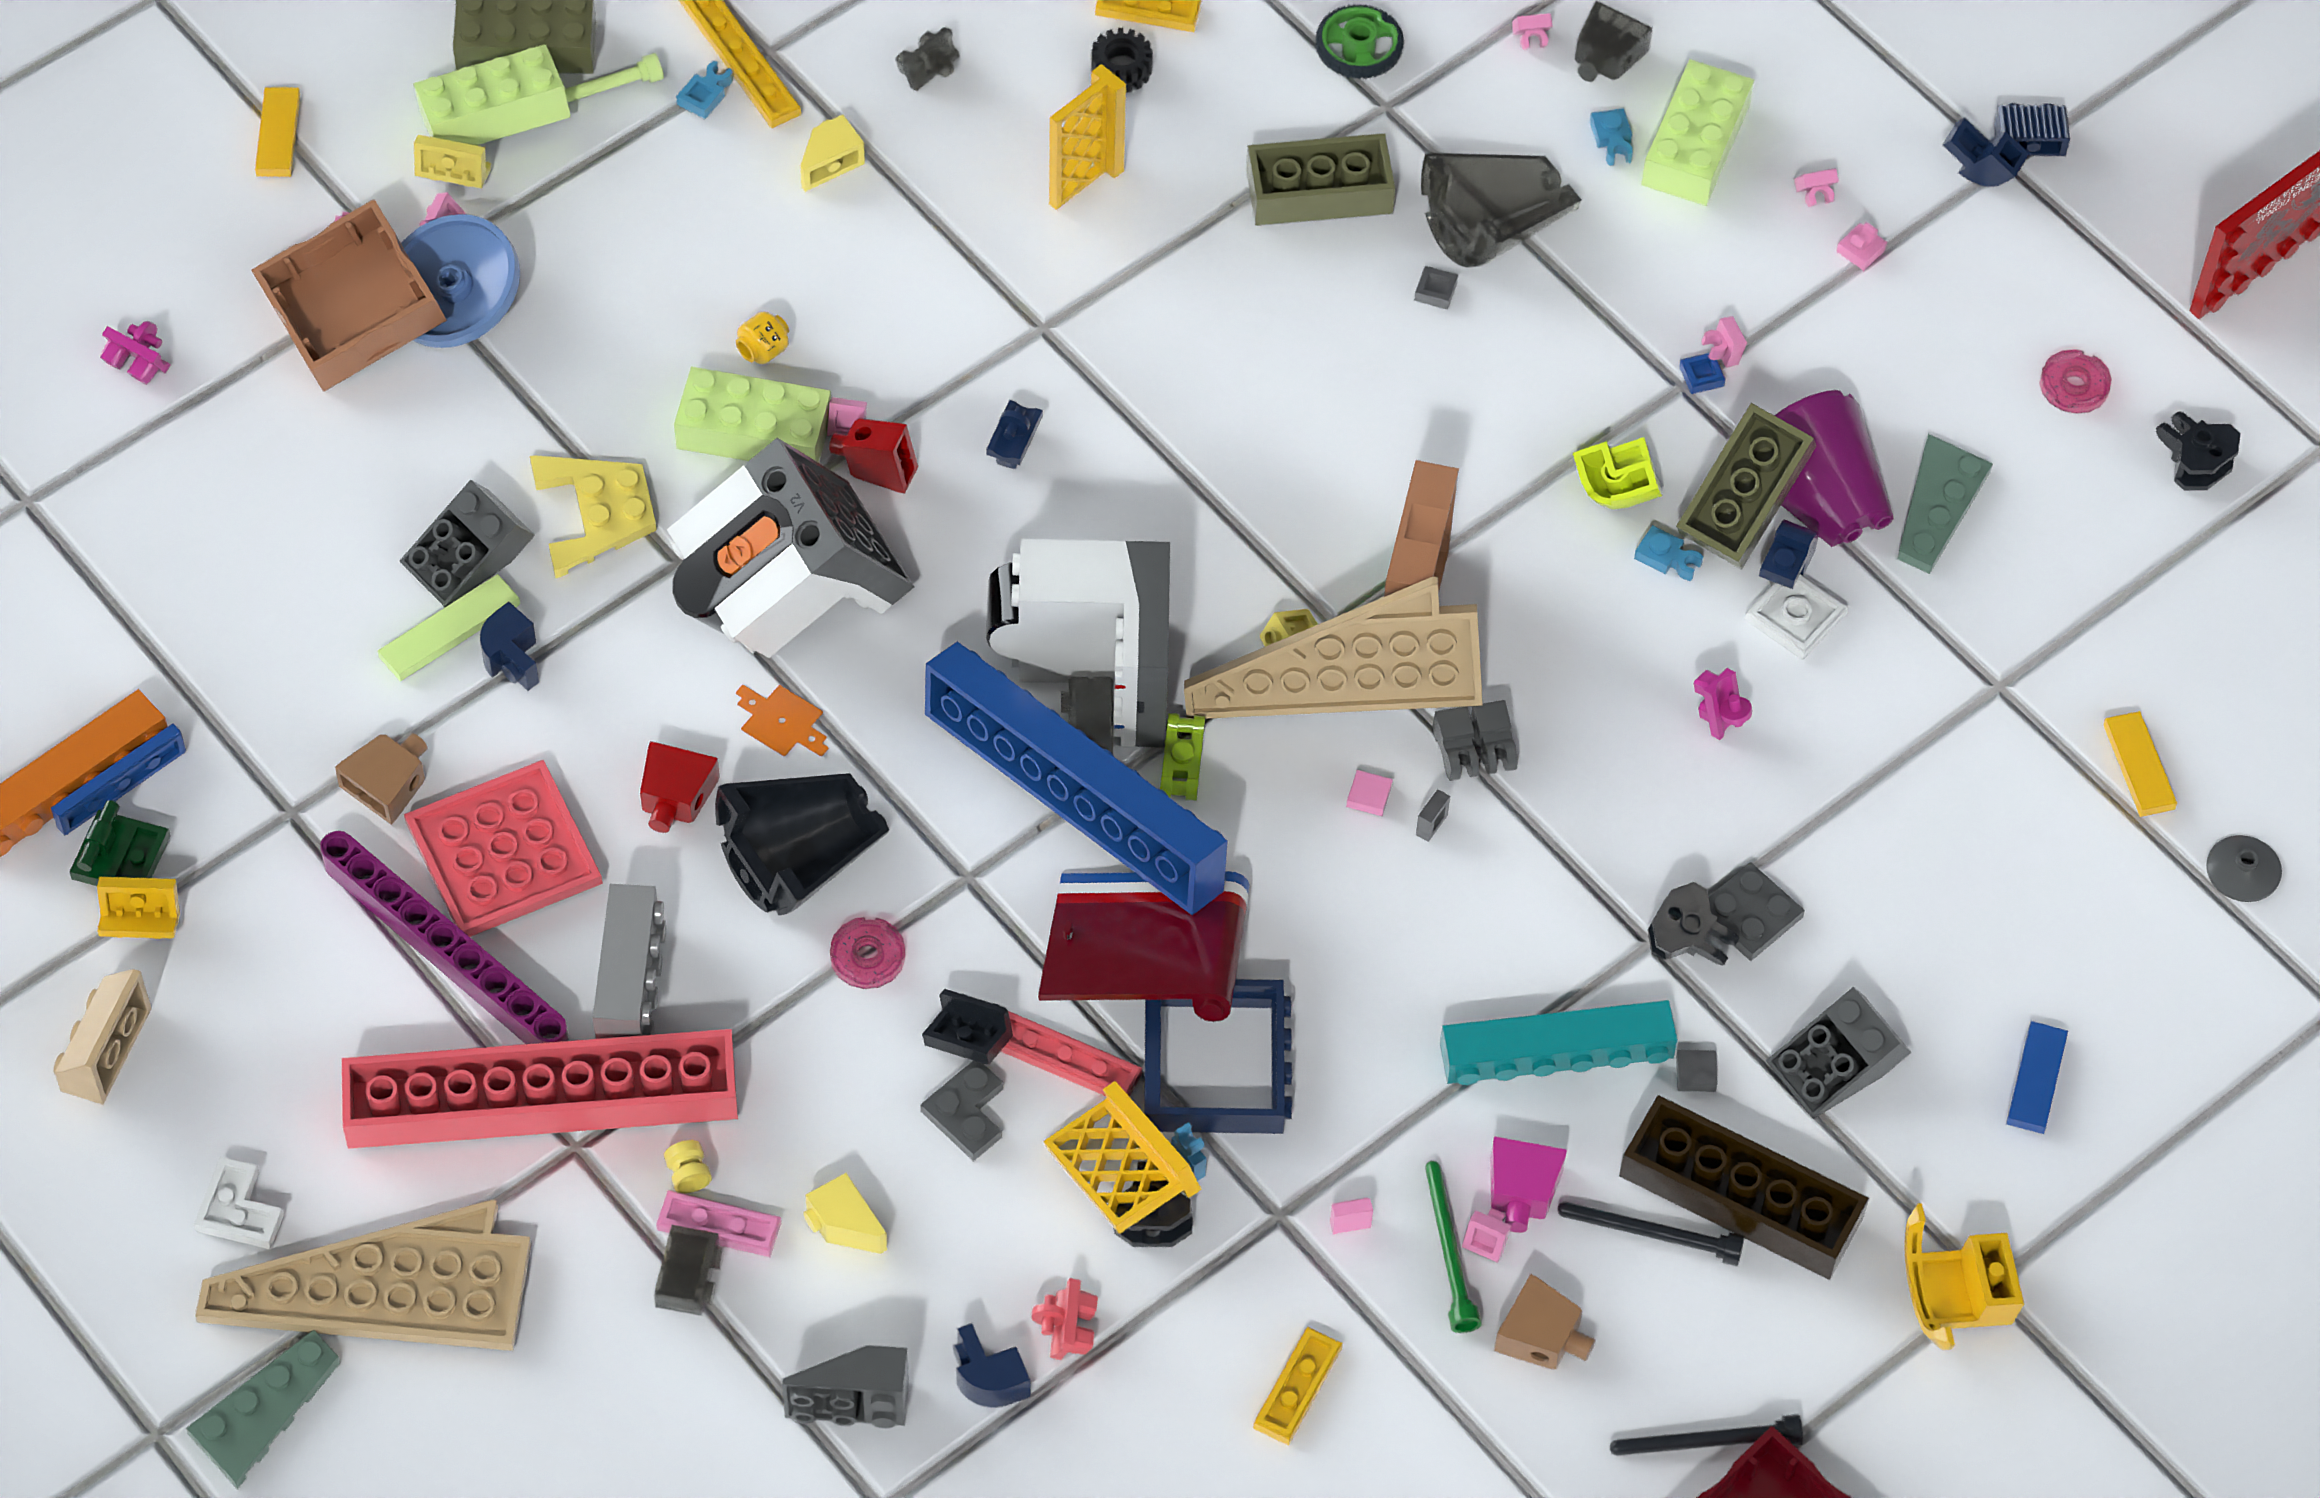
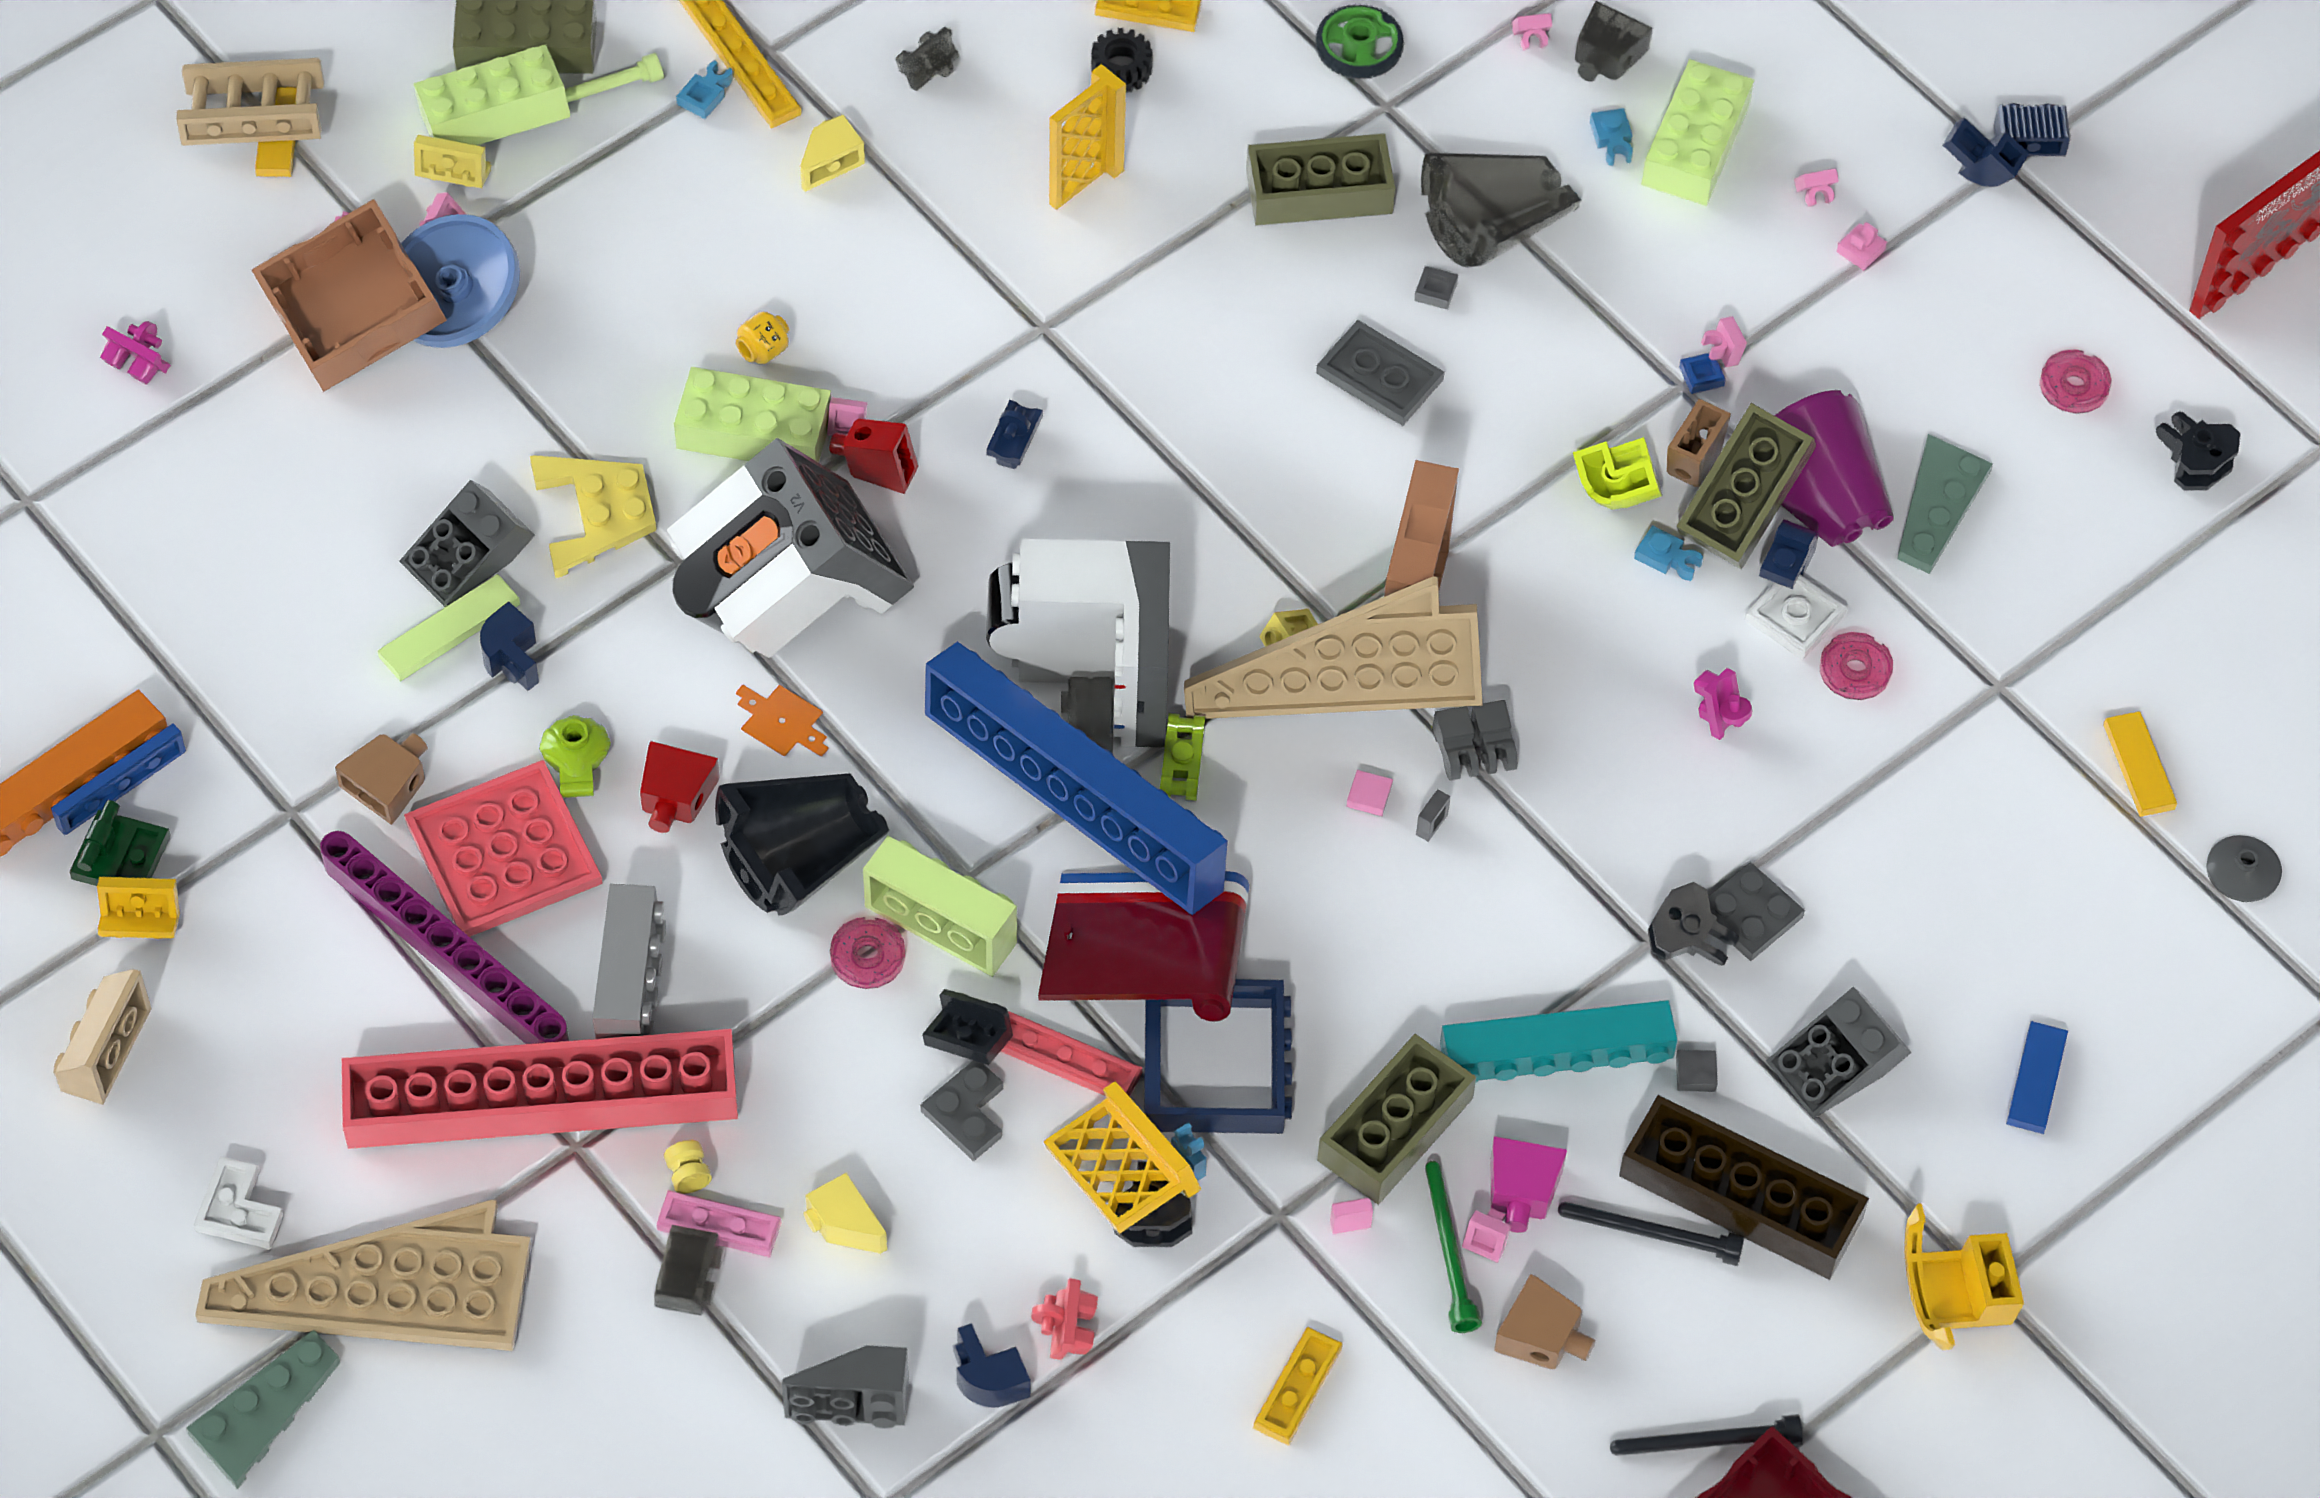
none -> tan fence [176,58,324,146]
none -> lime animal [539,715,611,798]
none -> yellowish green brick [863,836,1017,977]
none -> dark grey plate [1316,320,1445,426]
none -> olive brick [1317,1034,1476,1205]
none -> medium nougat torso [1666,399,1731,487]
none -> clear pink tile [1819,632,1893,700]

